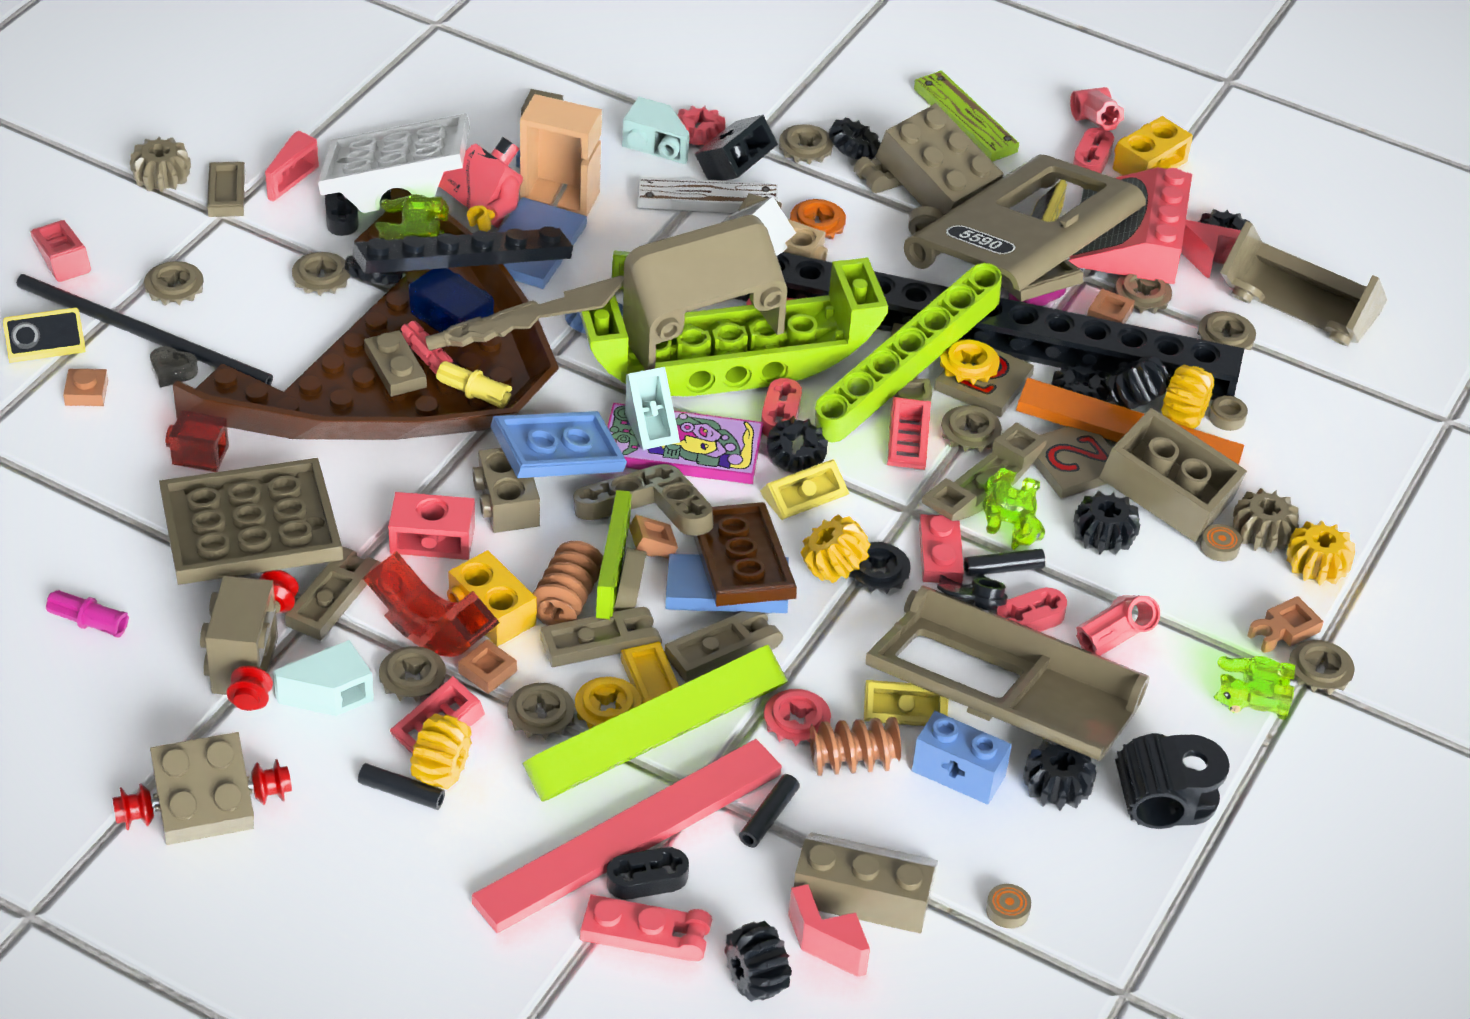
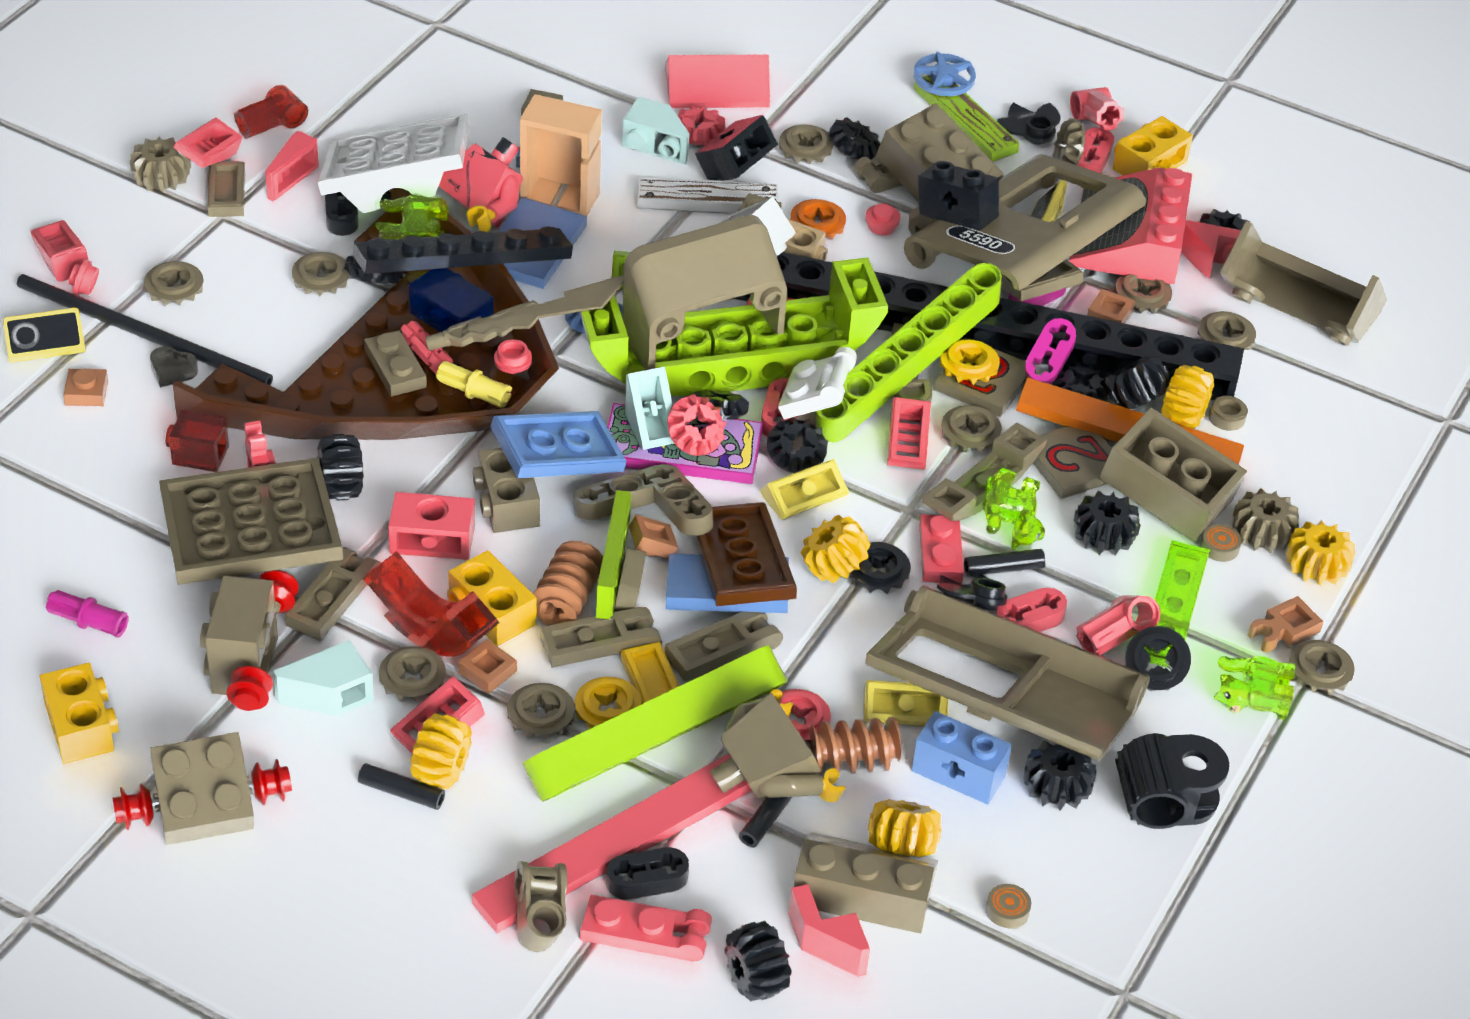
none -> yellow brick [39,662,119,764]
none -> coral plate [68,259,99,296]
none -> coral slope [174,117,243,168]
none -> clear red piece [234,84,309,139]
none -> coral plate [244,420,276,468]
none -> black gear [316,434,364,501]
none -> coral plate [494,339,532,374]
none -> dark tan piece [514,861,567,952]
none -> coral slope [665,55,770,108]
none -> coral gear [667,394,727,456]
none -> black gear [692,389,749,420]
none -> dark tan torso [710,689,846,802]
none -> white plate [778,347,857,419]
none -> coral plate [865,203,900,235]
none -> yellow gear [868,799,942,858]
none -> medium blue wheel [913,51,976,96]
none -> black brick [918,161,999,231]
none -> black plate [997,102,1061,145]
none -> dark pink beam [1025,318,1076,384]
none -> dark tan gear [1052,118,1085,165]
none -> black gear [1125,626,1191,691]
none -> clear neon green tile [1145,540,1210,668]

